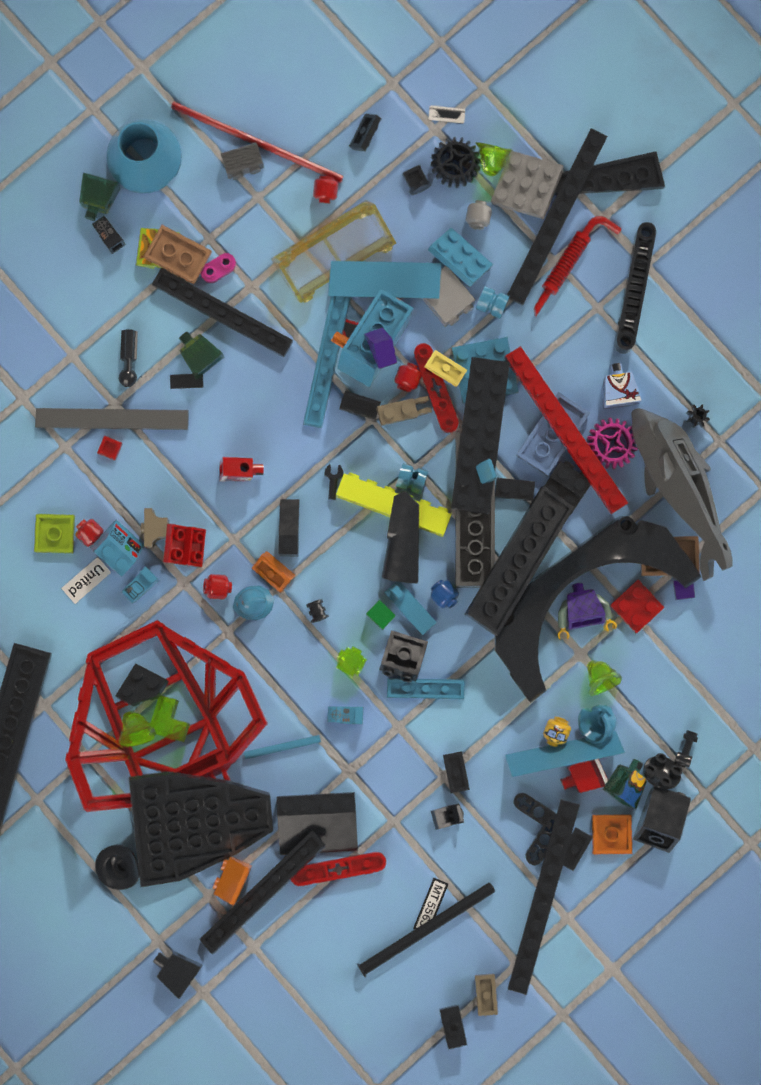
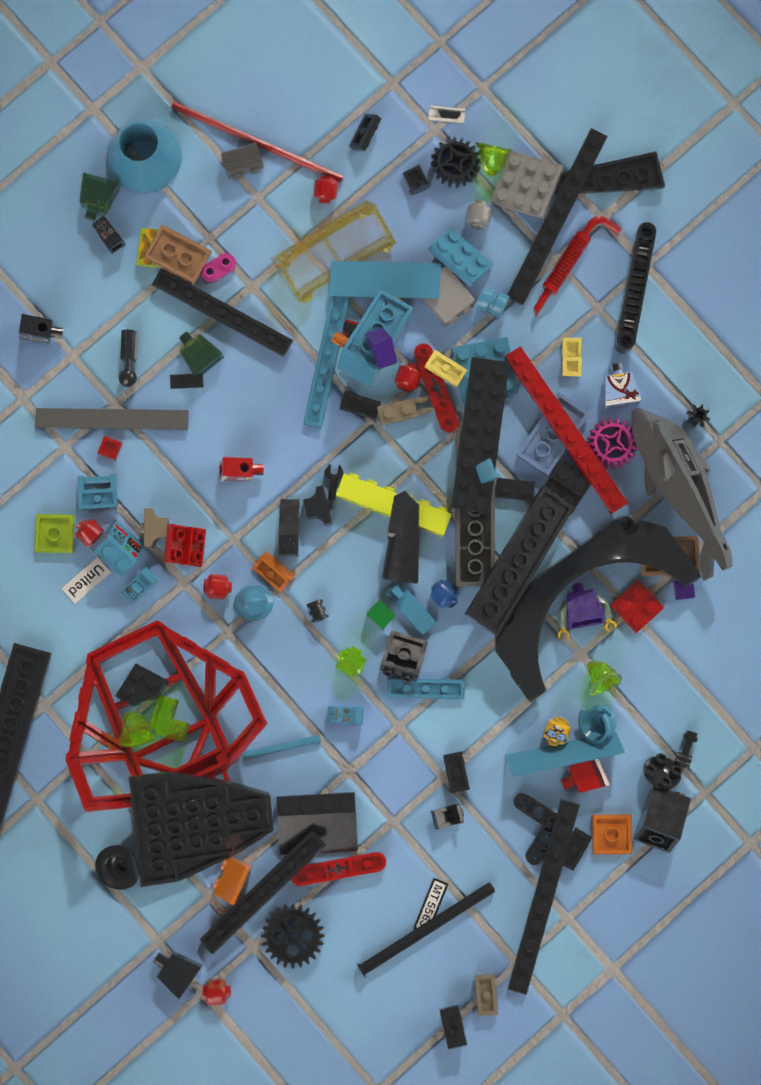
dark azure wheel [396,463,428,495] -> none
clear green torso [602,759,647,809] -> none
none -> black torso [19,314,63,343]
none -> dark azure plate [78,474,118,510]
none -> red head [202,979,231,1006]
none -> black gear [261,903,325,969]
none -> black brick [303,485,333,526]
none -> light yellow slope [562,337,582,376]

